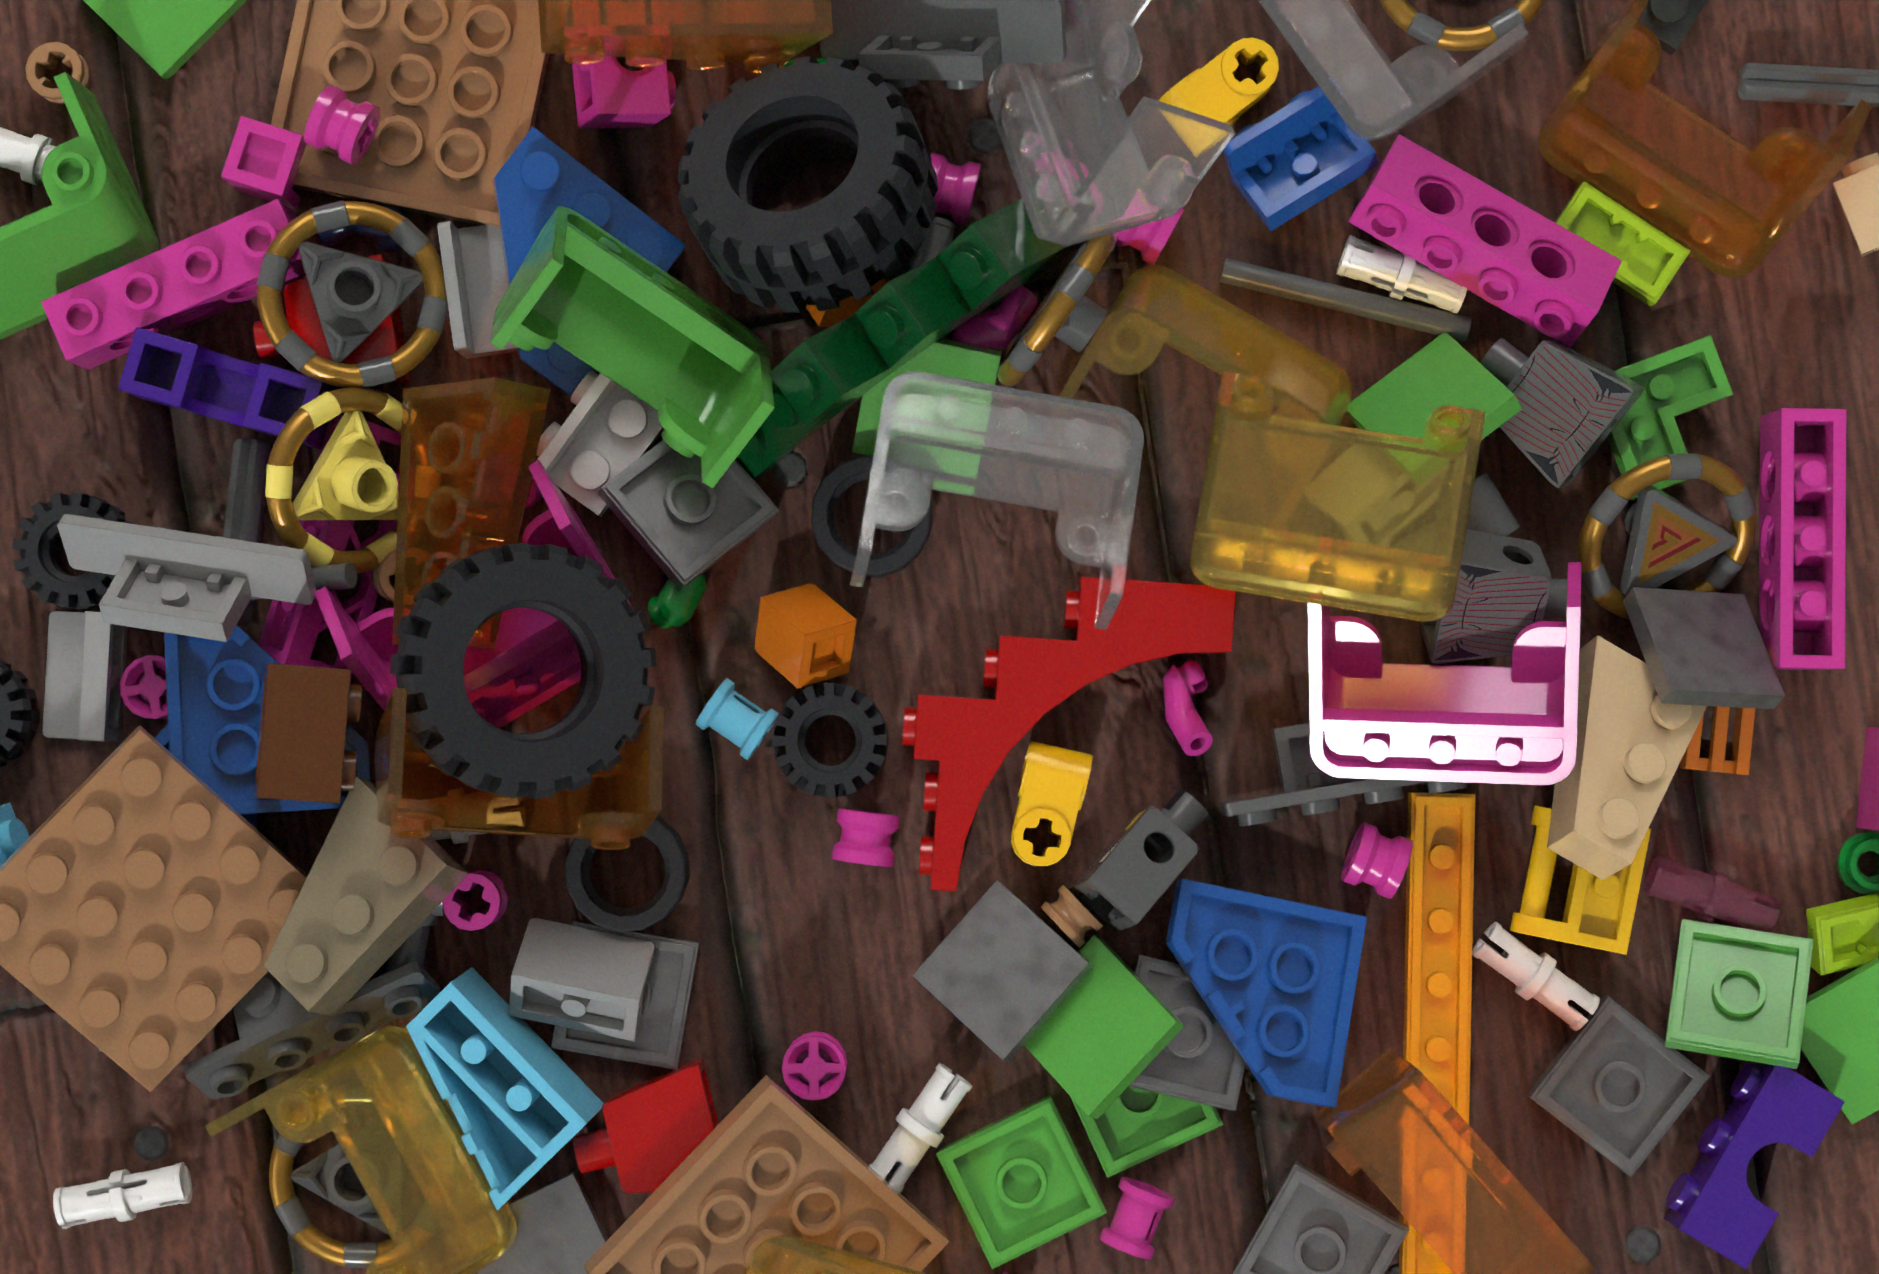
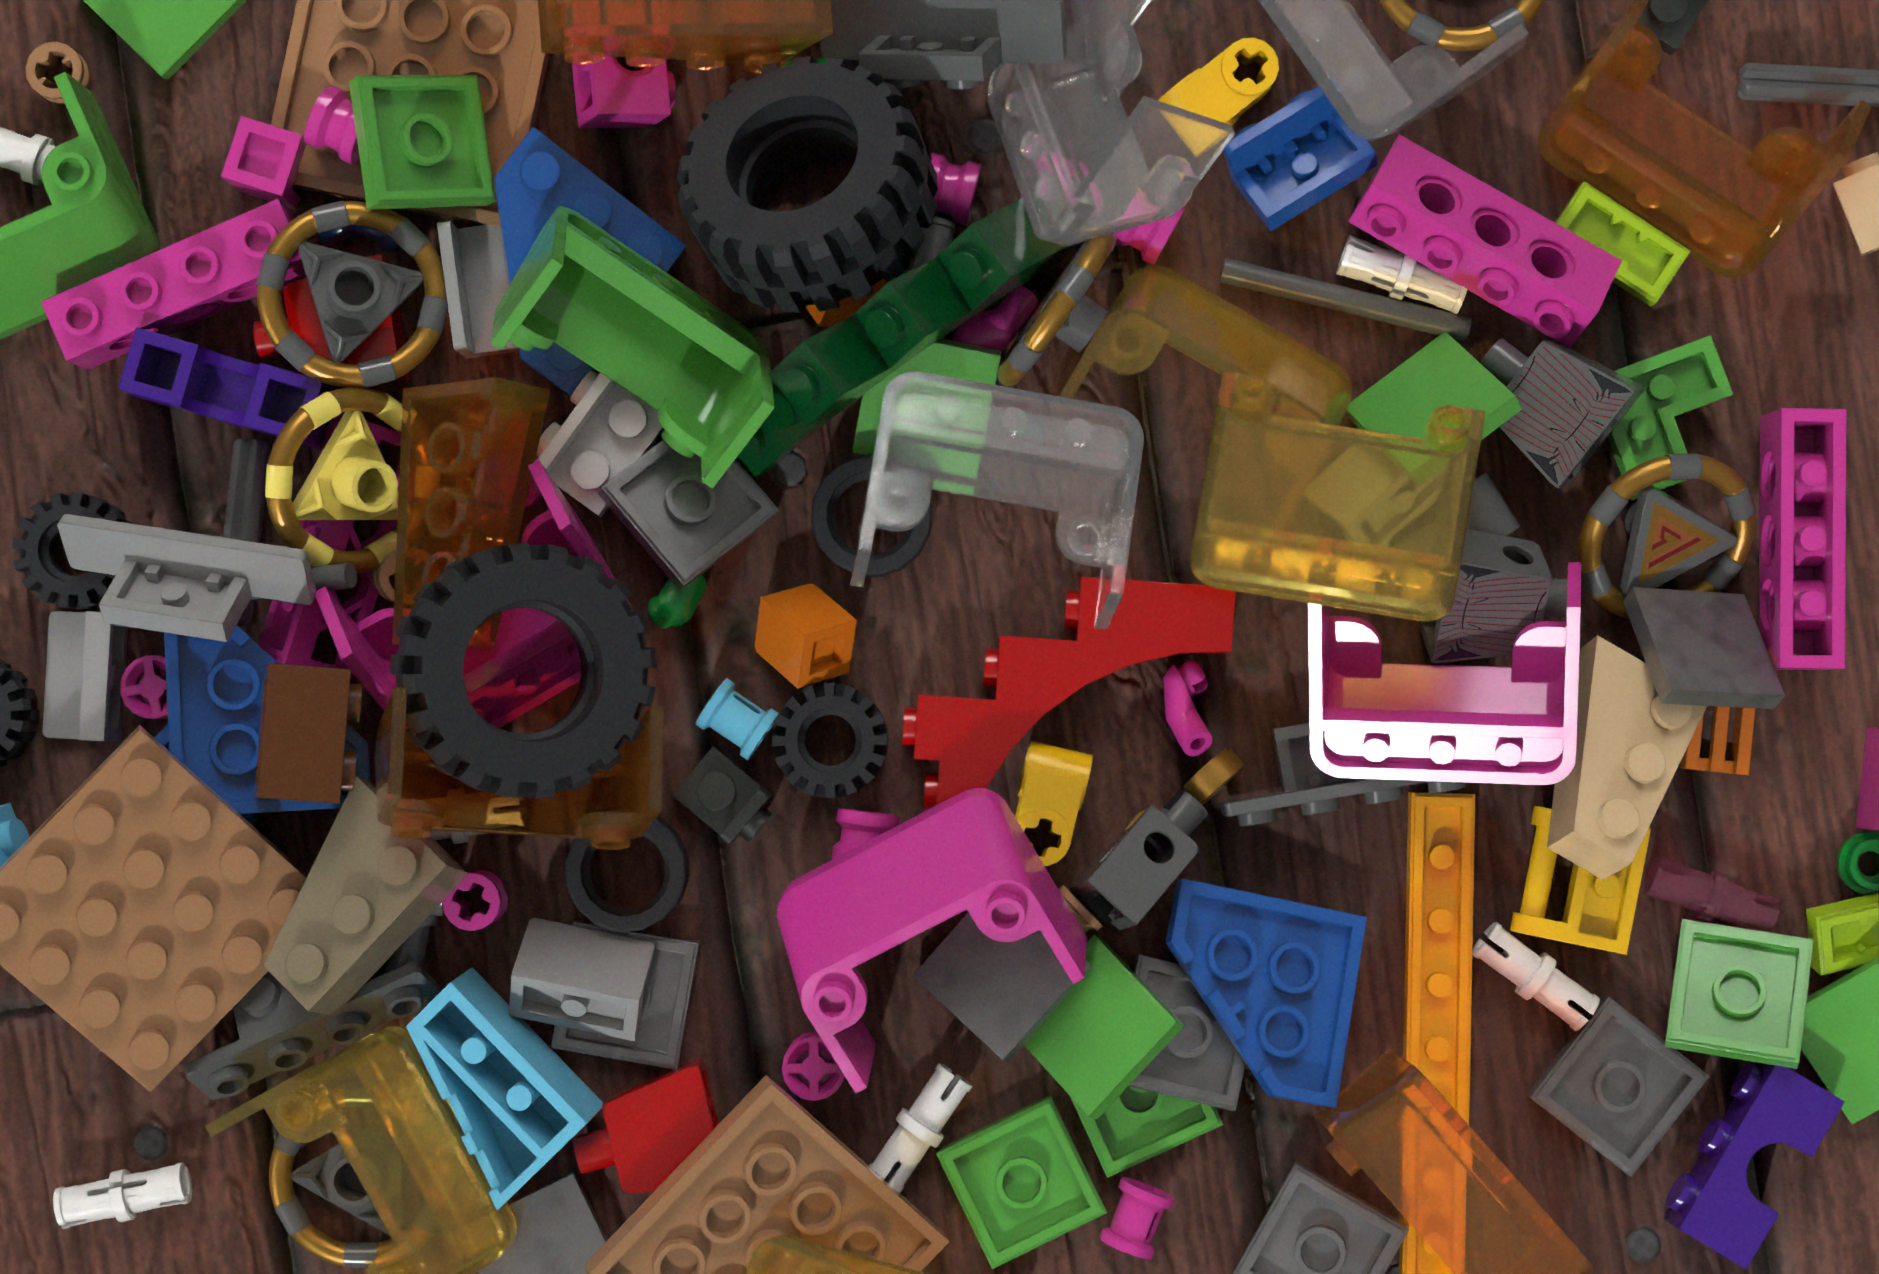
dark pink wheel [1341,822,1413,899] -> none
none -> bright green tile [349,75,496,210]
none -> pearl dark grey bracket [672,746,773,845]
none -> dark pink windscreen [777,788,1087,1093]
none -> pearl gold tile [1183,748,1245,805]

